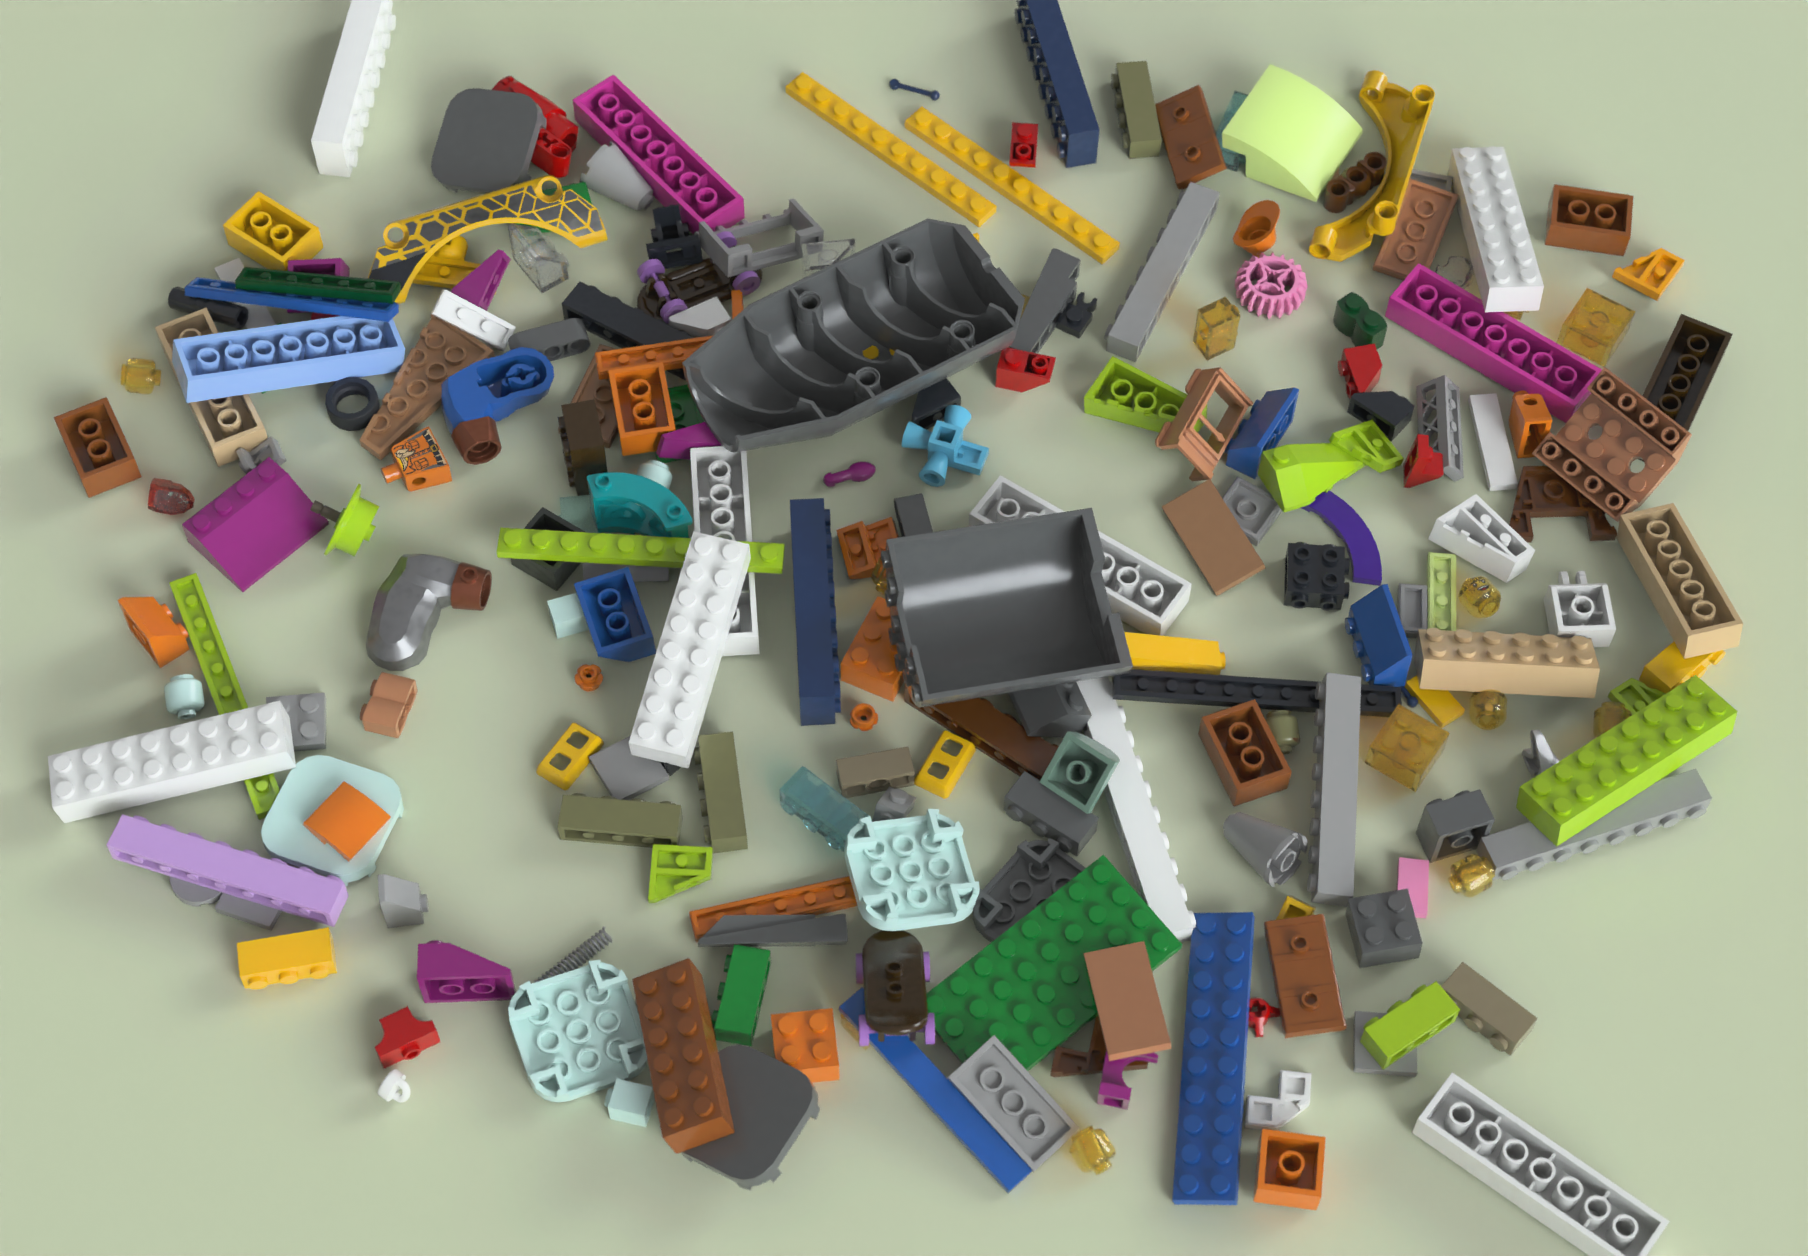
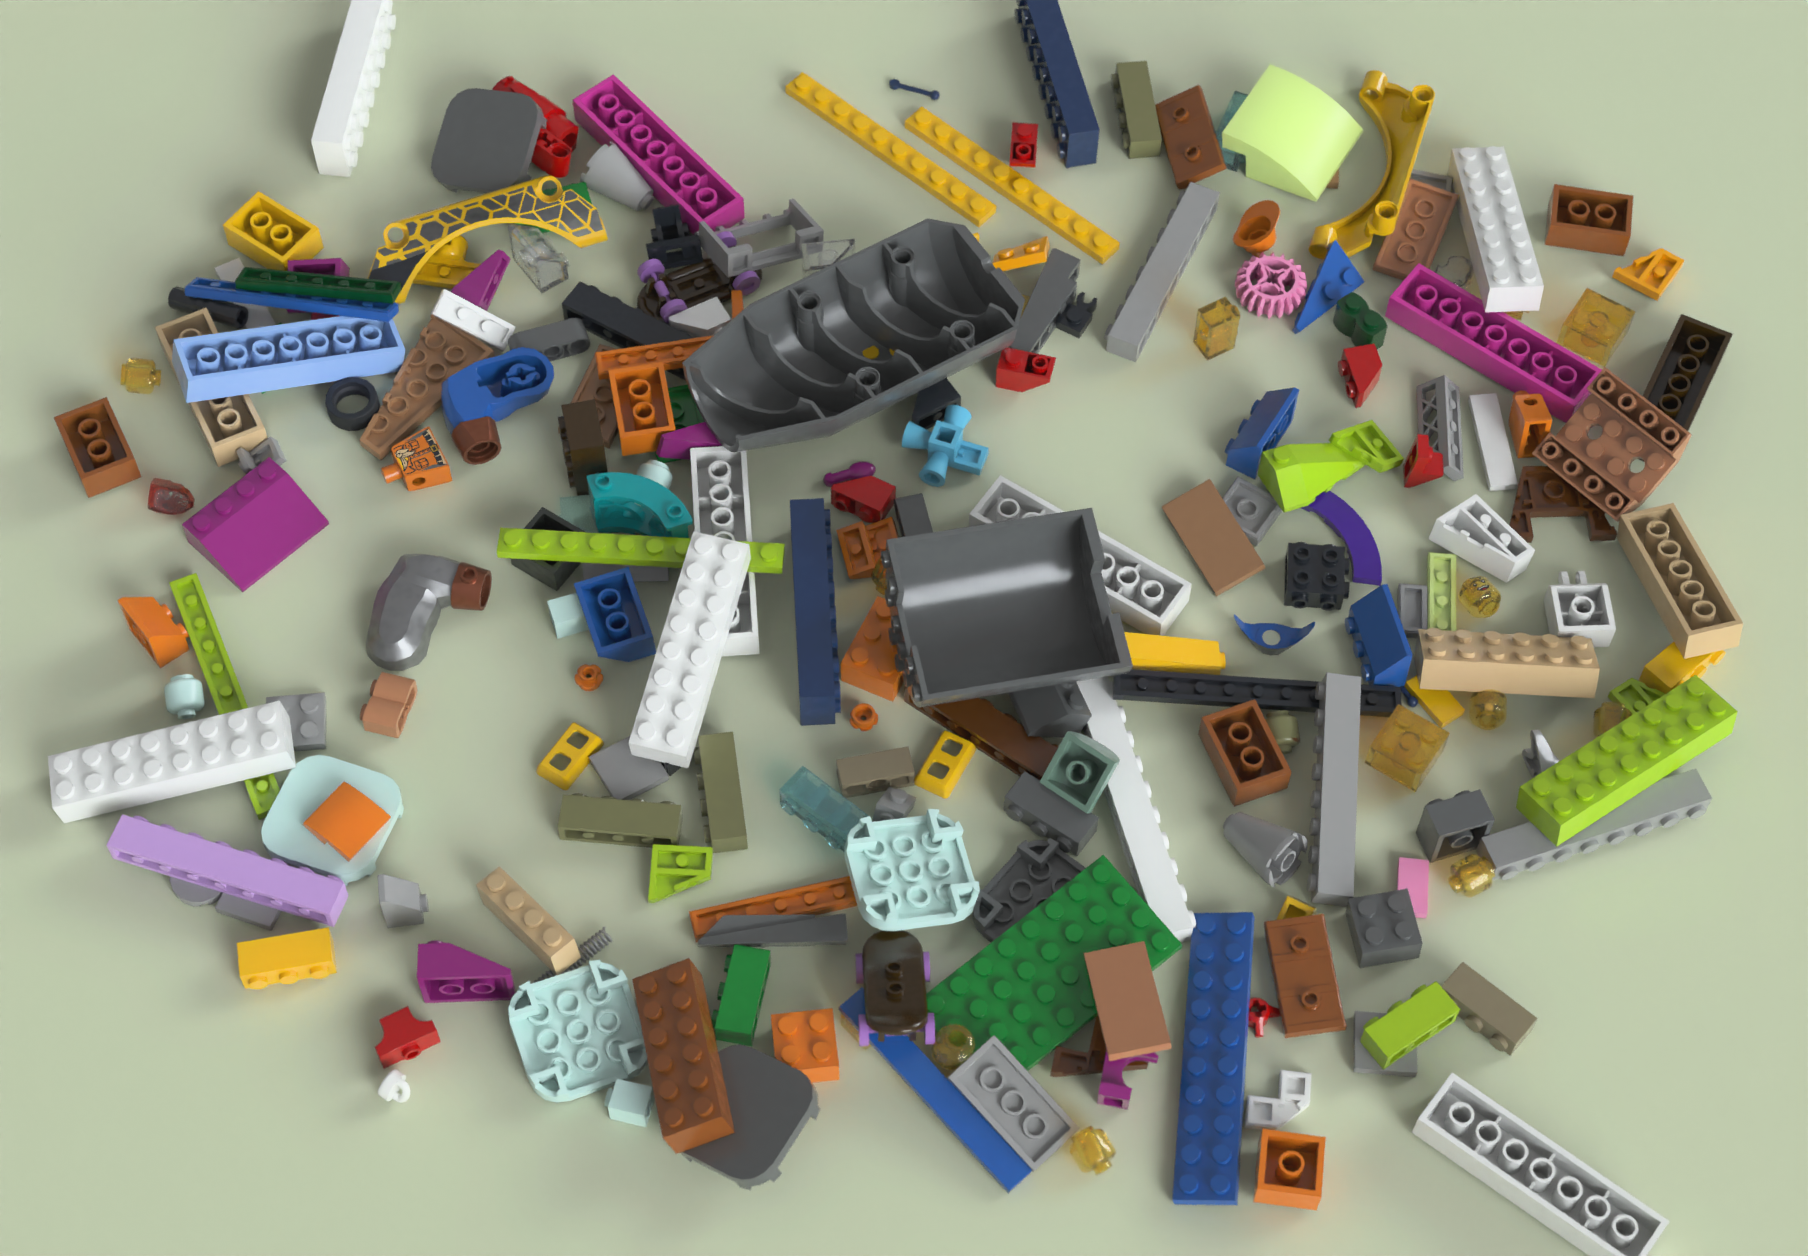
lime piece [310,484,379,557] -> none
lime wedge [1084,356,1207,433] -> none
nougat piece [1155,367,1253,481] -> none
reddish brown piece [1323,152,1387,213] -> none
black slope [1347,391,1415,442] -> none
none -> tan brick [476,866,581,976]
none -> red slope [831,475,896,523]
none -> clear yellow head [931,1024,975,1070]
none -> light orange wing [993,236,1050,271]
none -> blue piece [1234,614,1315,656]
none -> blue wing [1292,240,1365,334]

